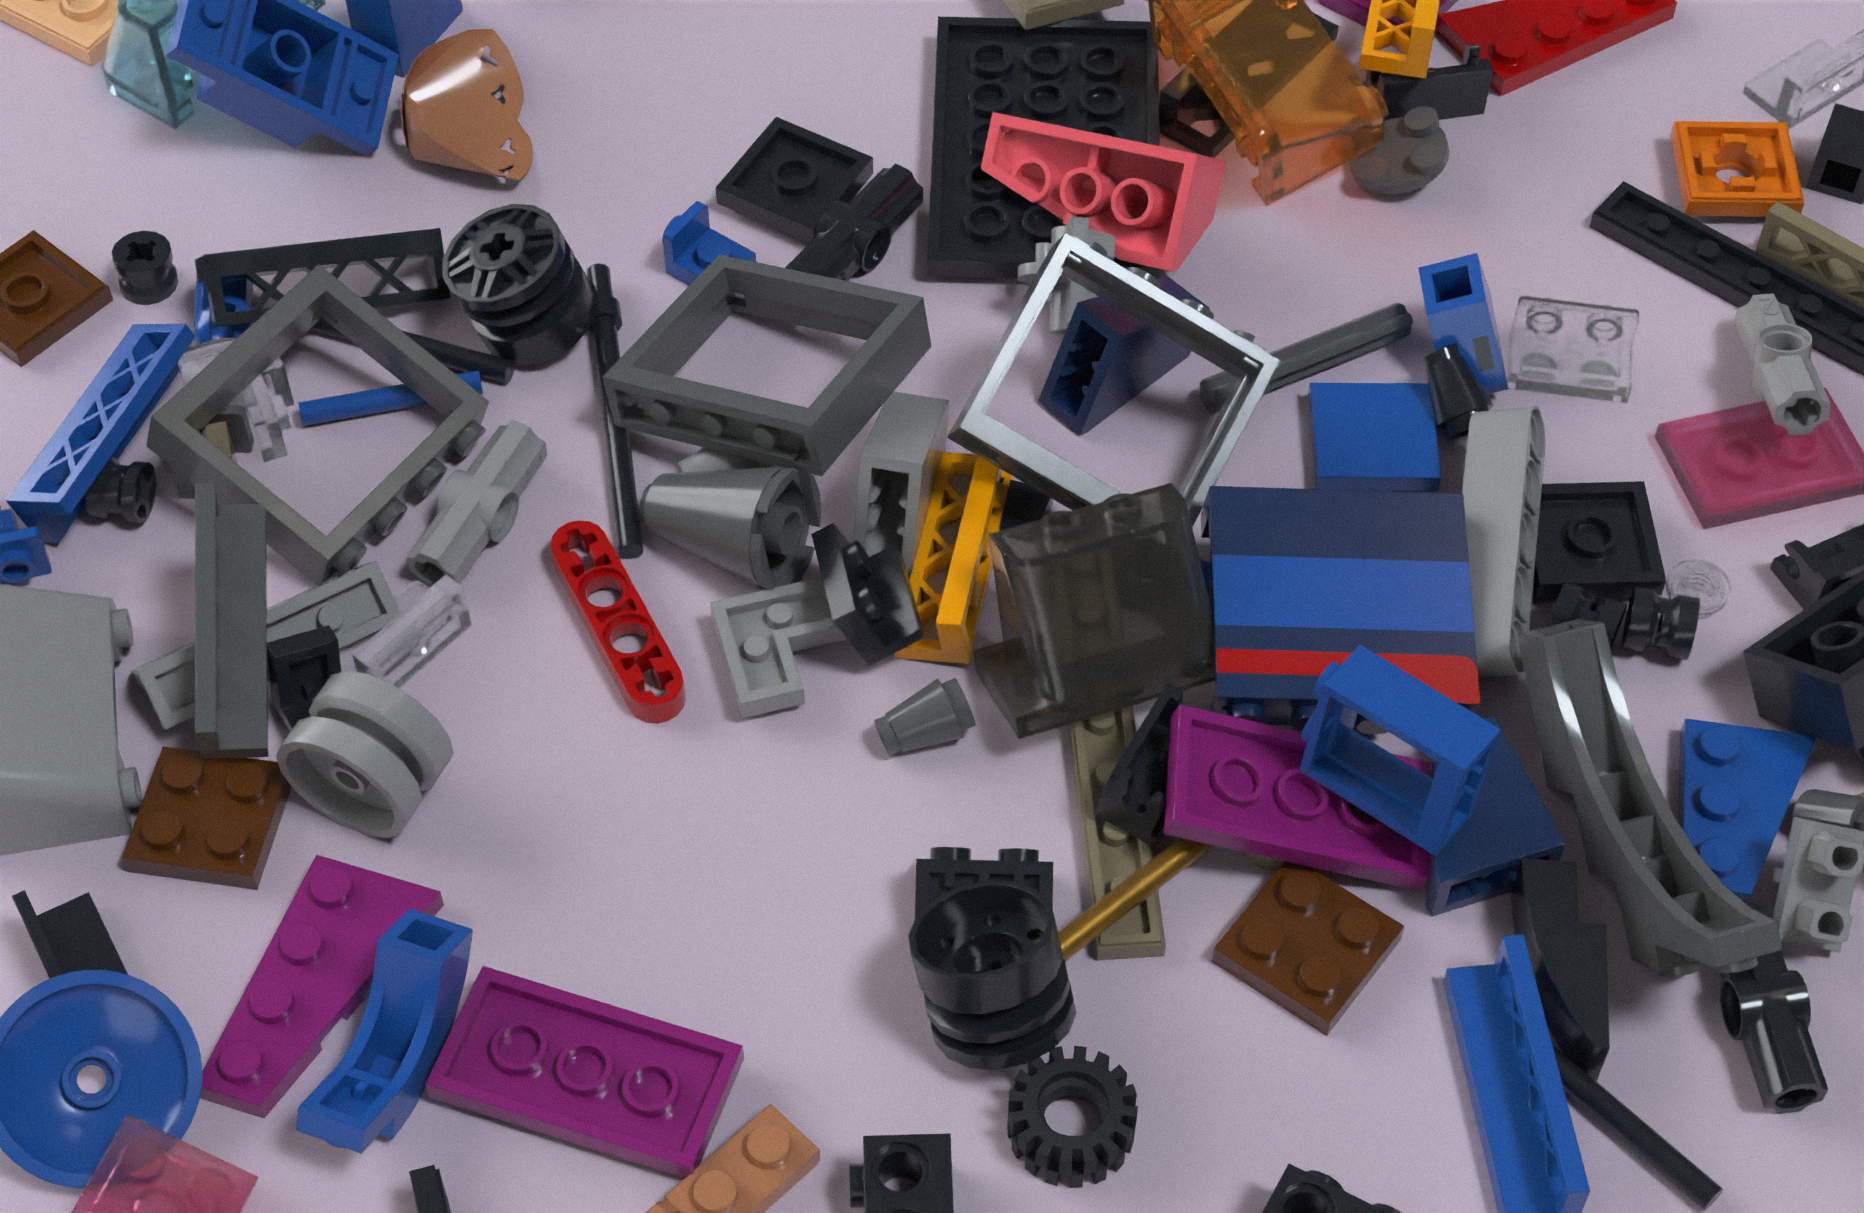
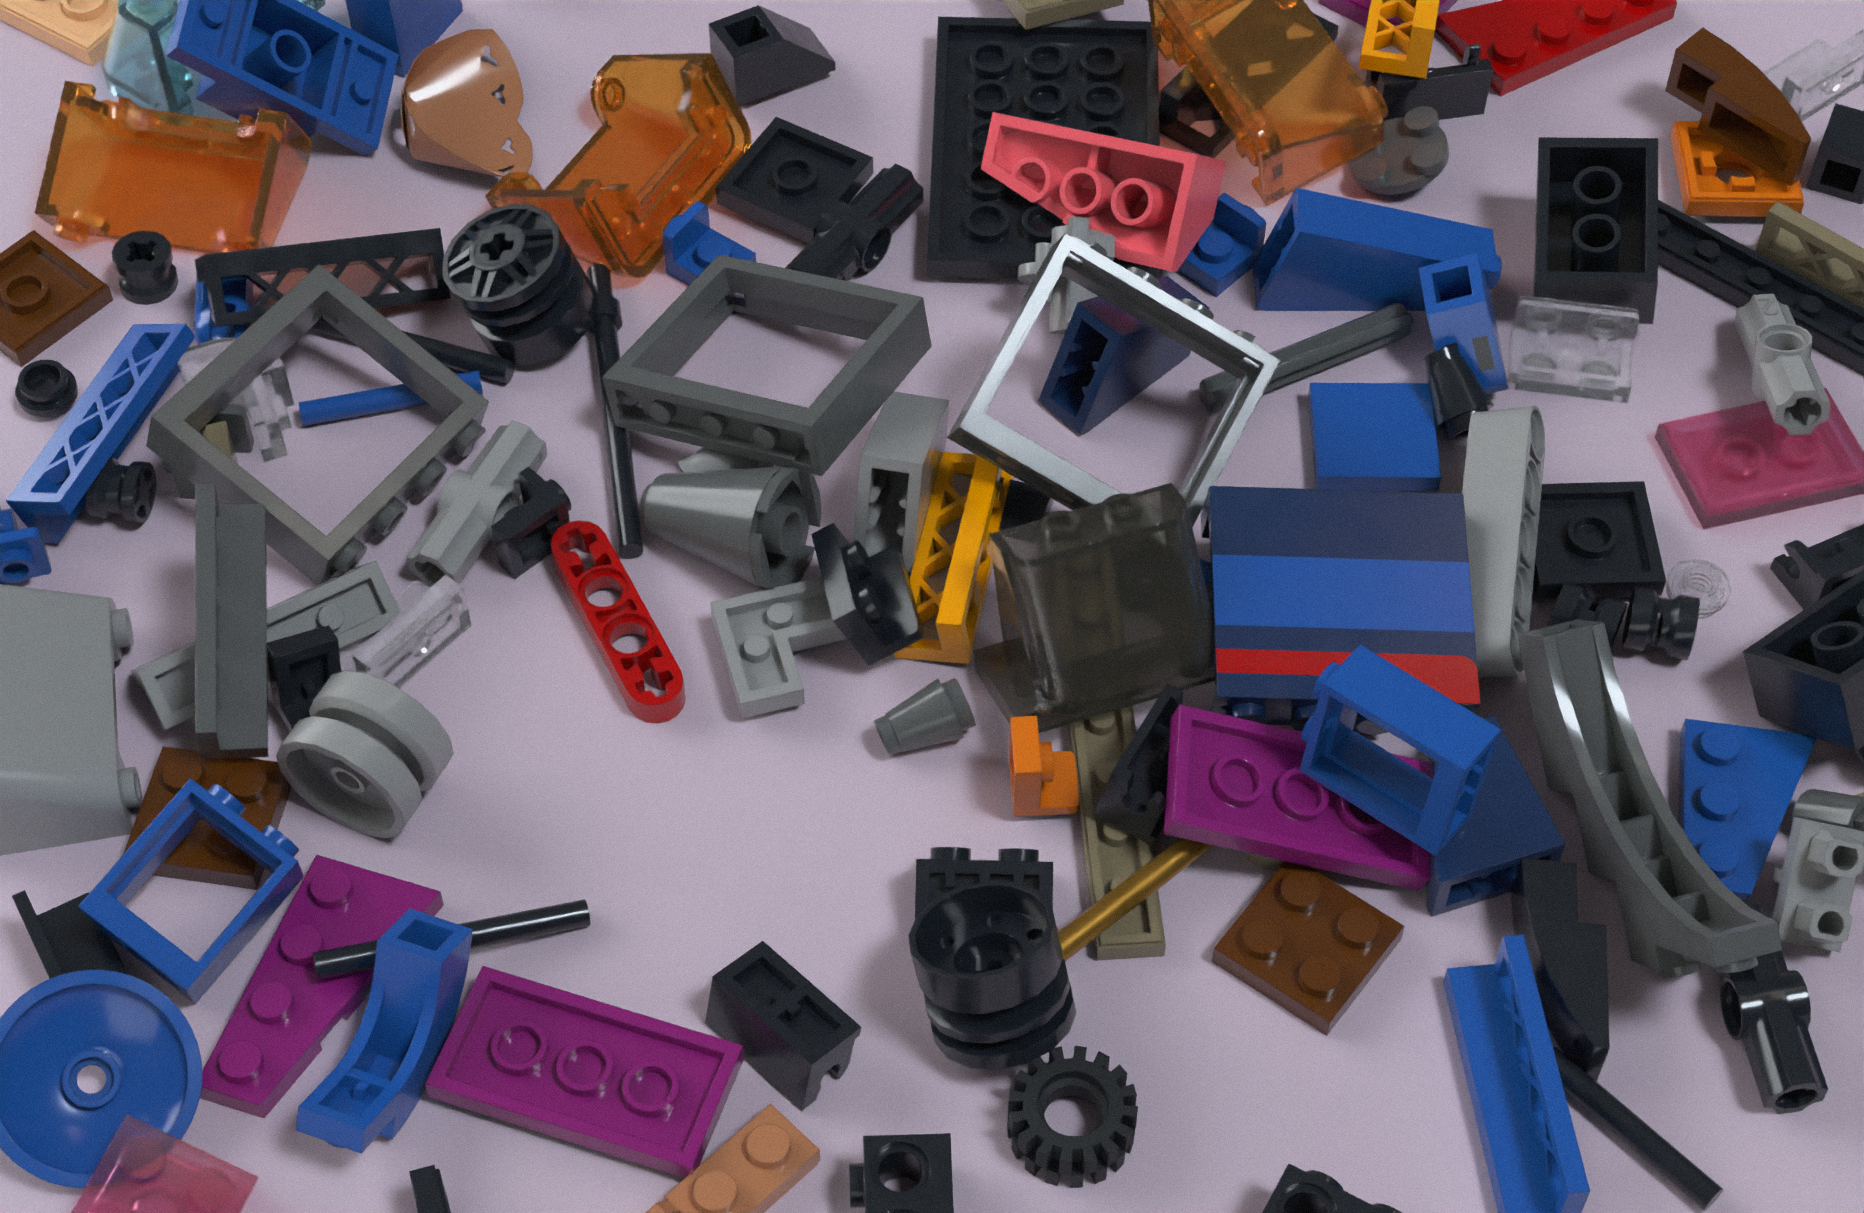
none -> black plate [15,360,78,417]
none -> clear orange windscreen [35,81,313,254]
none -> blue window [78,778,304,1005]
none -> black bar [312,899,590,980]
none -> clear orange windscreen [485,53,751,278]
none -> black bracket [491,467,572,579]
none -> black hinge [705,941,862,1111]
none -> black slope [709,5,836,107]
none -> orange bracket [1008,716,1079,817]
none -> blue bracket [1178,193,1266,297]
none -> blue slope [1252,188,1502,311]
none -> black brick [1532,137,1658,324]
none -> reddish brown slope [1665,27,1811,186]

